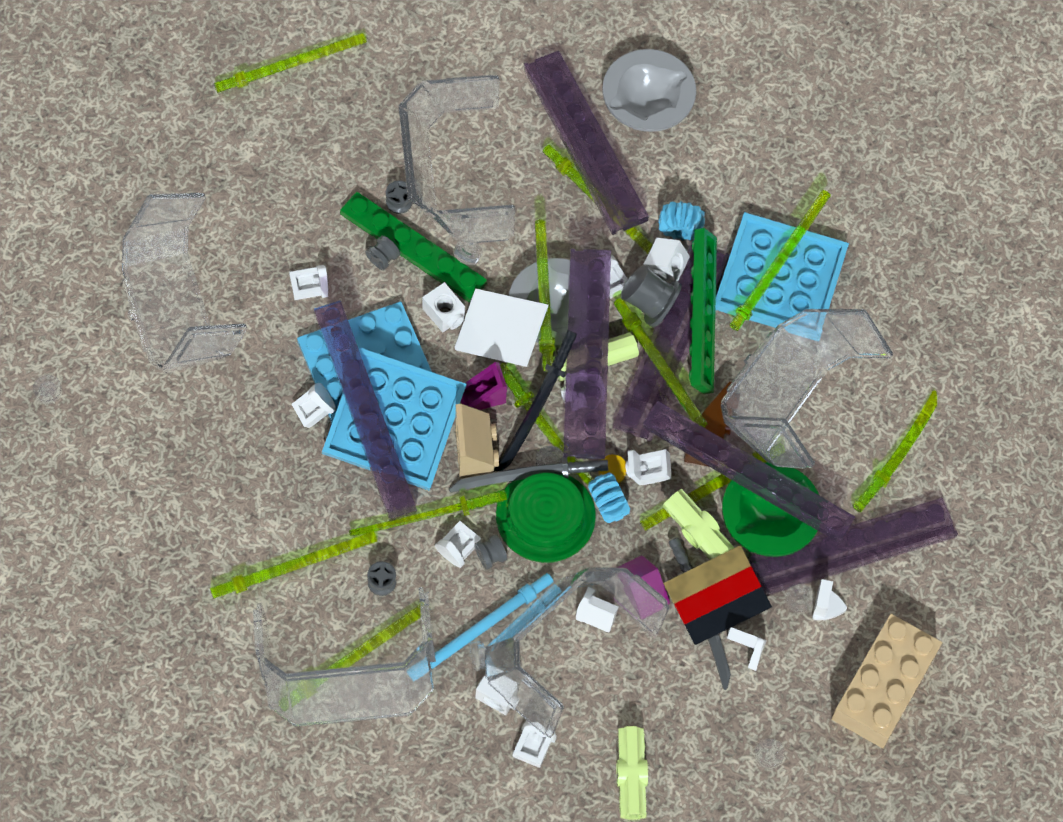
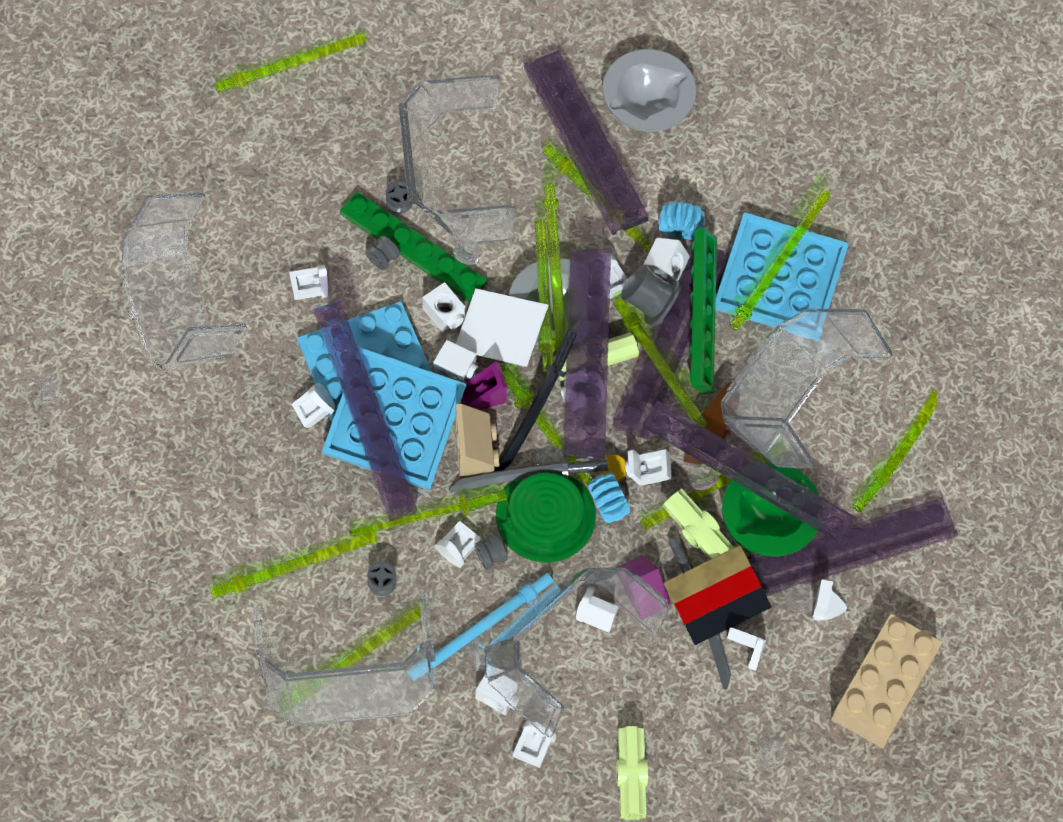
none -> white brick [433,340,479,383]
none -> clear neon green bar [542,184,566,351]
none -> clear tile [688,464,718,490]

